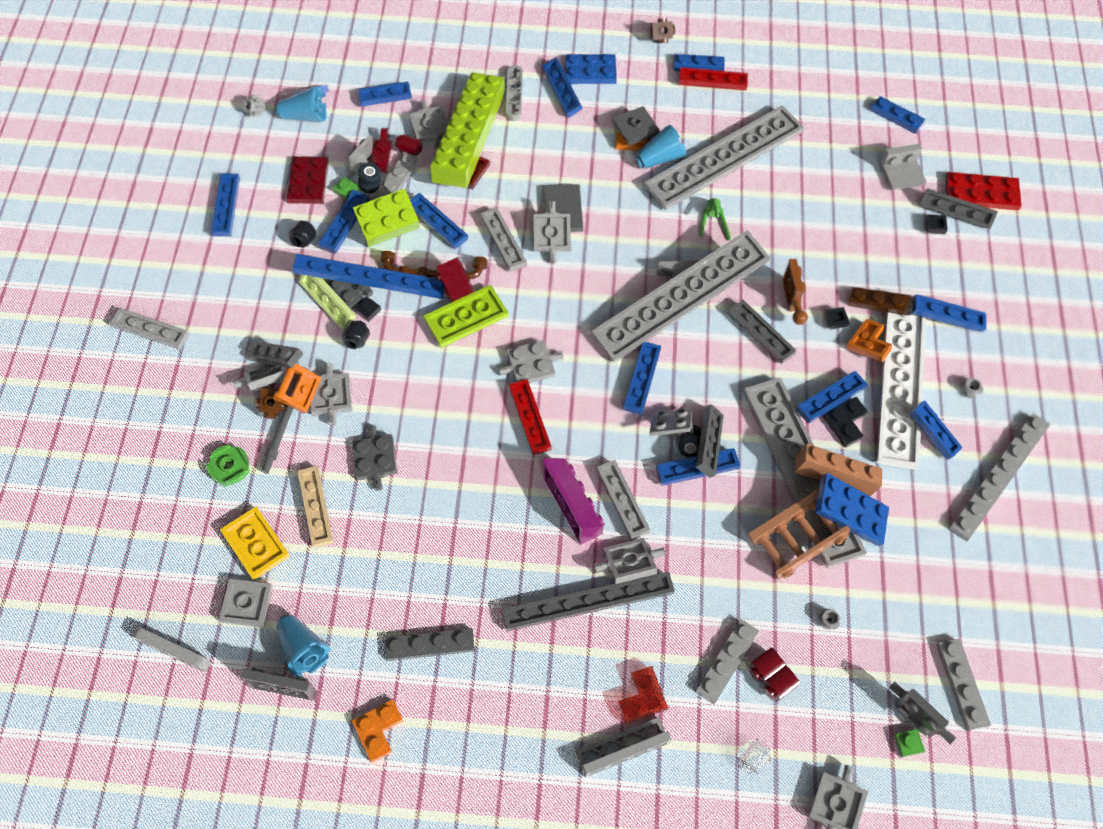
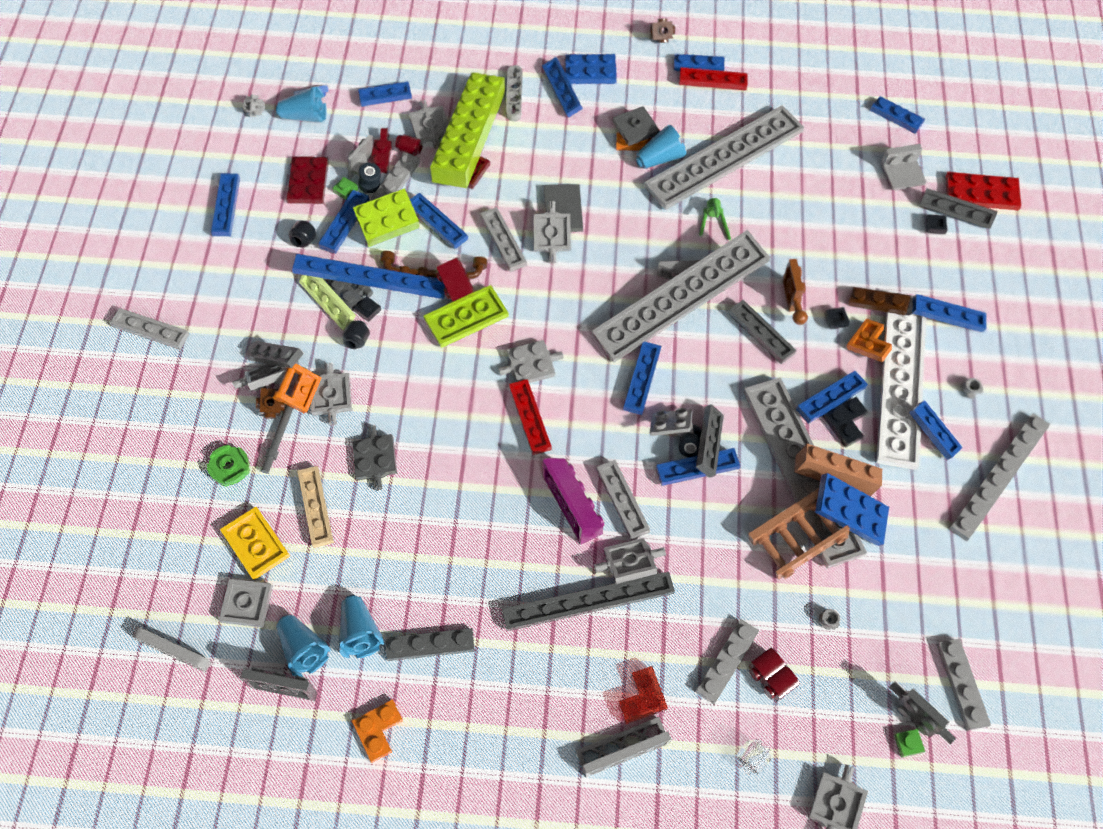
none -> dark azure cone [339,595,384,659]

